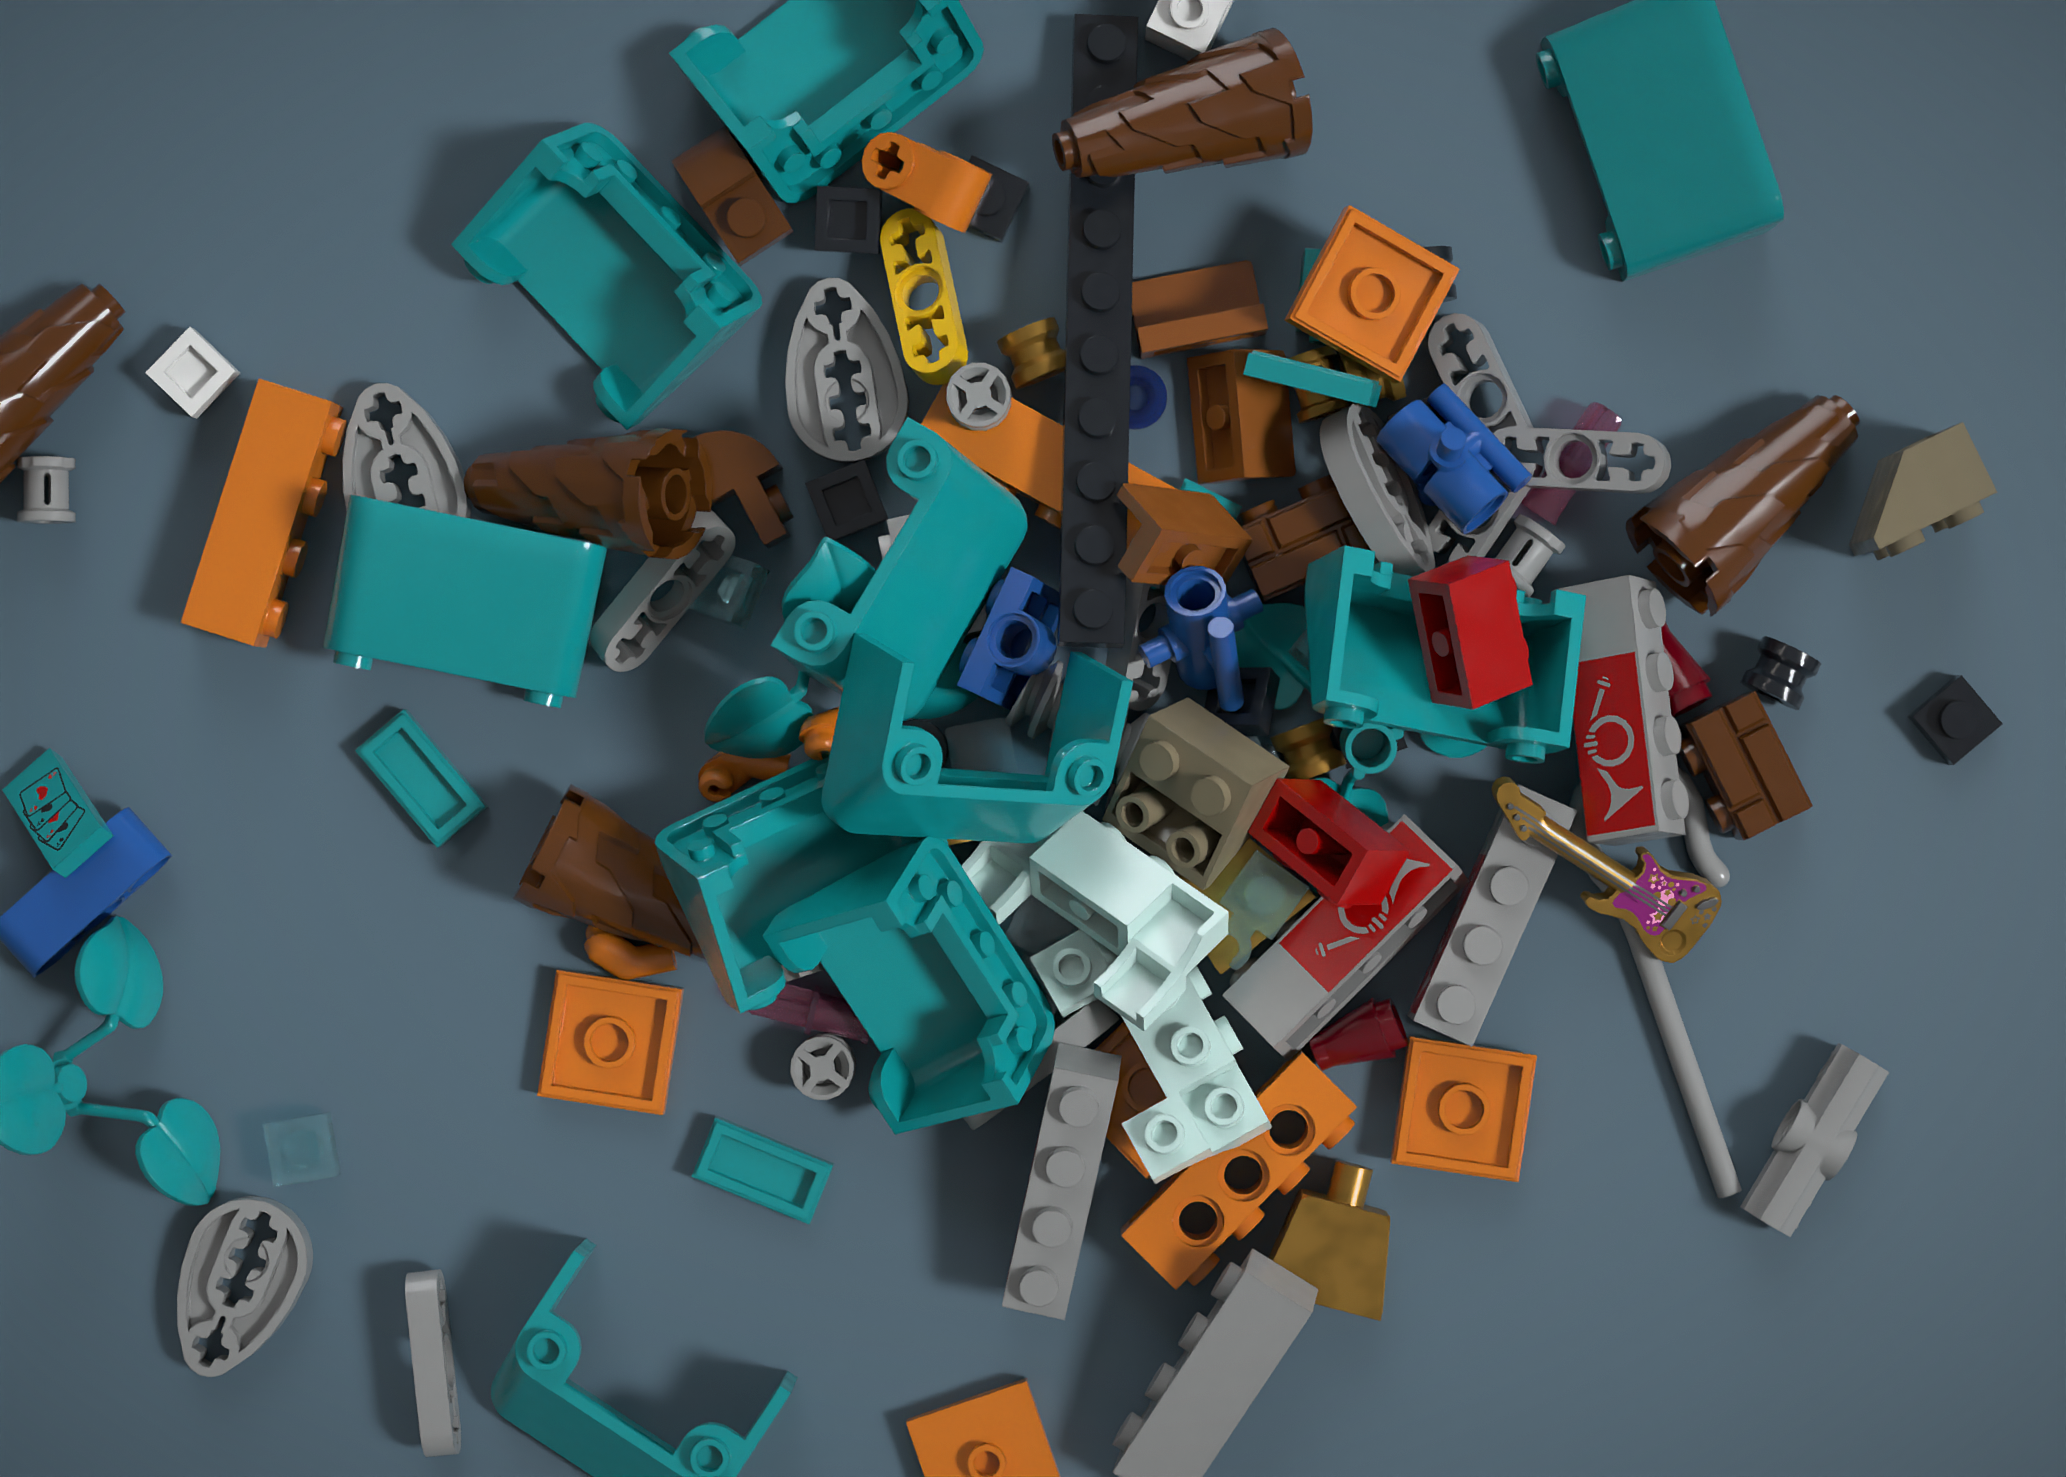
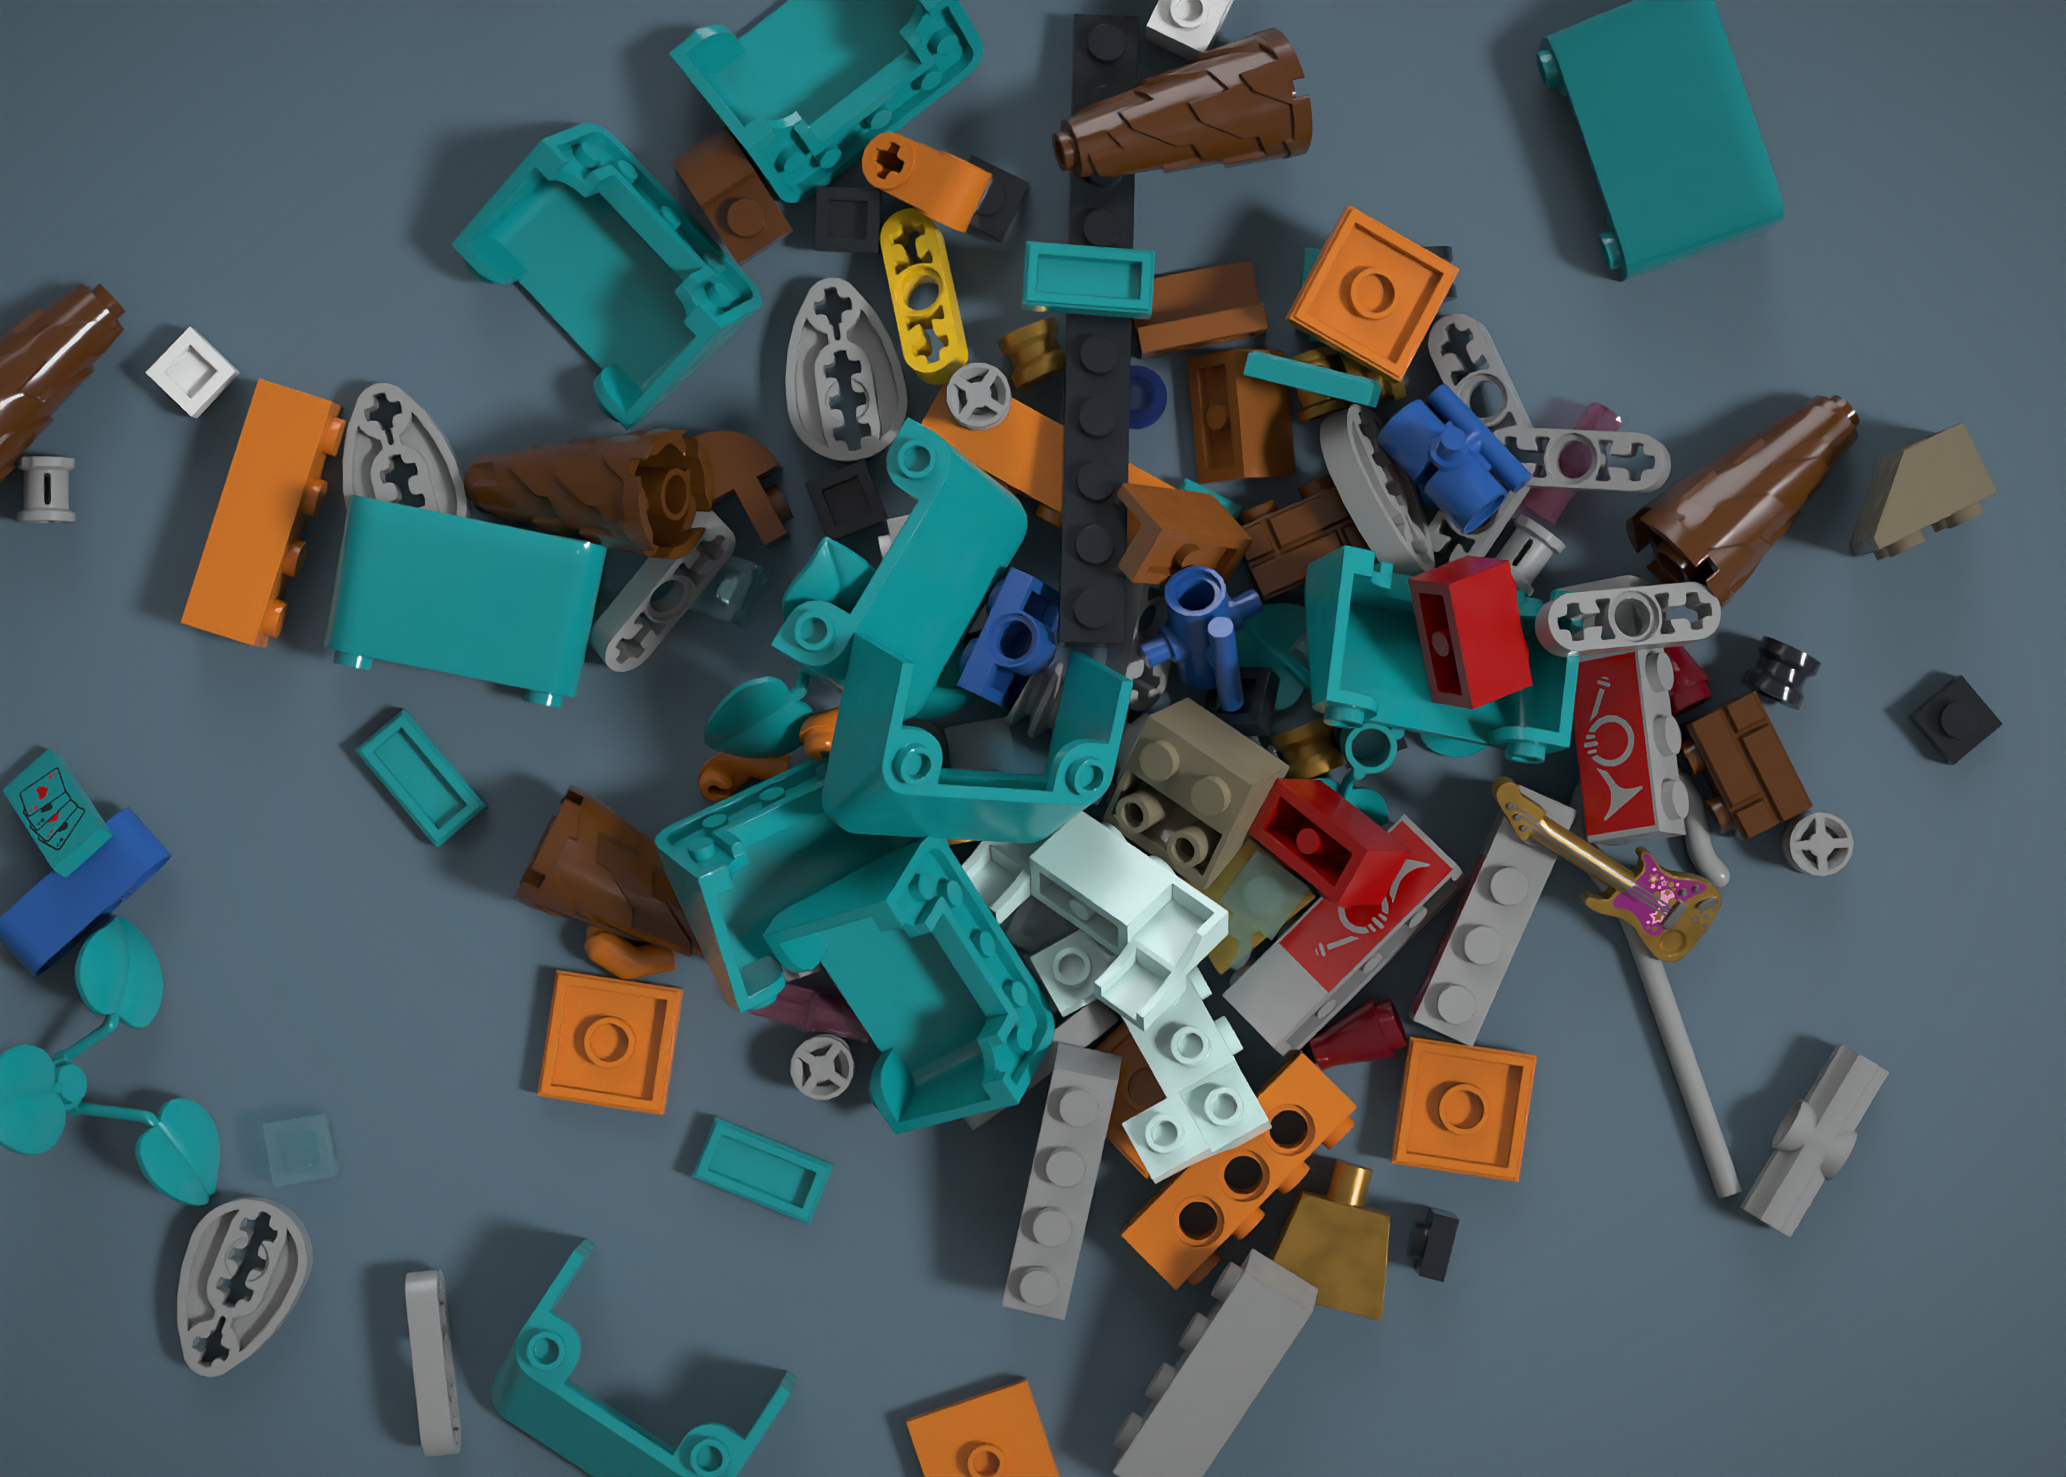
none -> teal tile [1021,241,1155,320]
none -> black plate [1406,1207,1459,1282]
none -> light grey beam [1535,582,1721,657]
none -> light grey wheel [1781,812,1854,876]

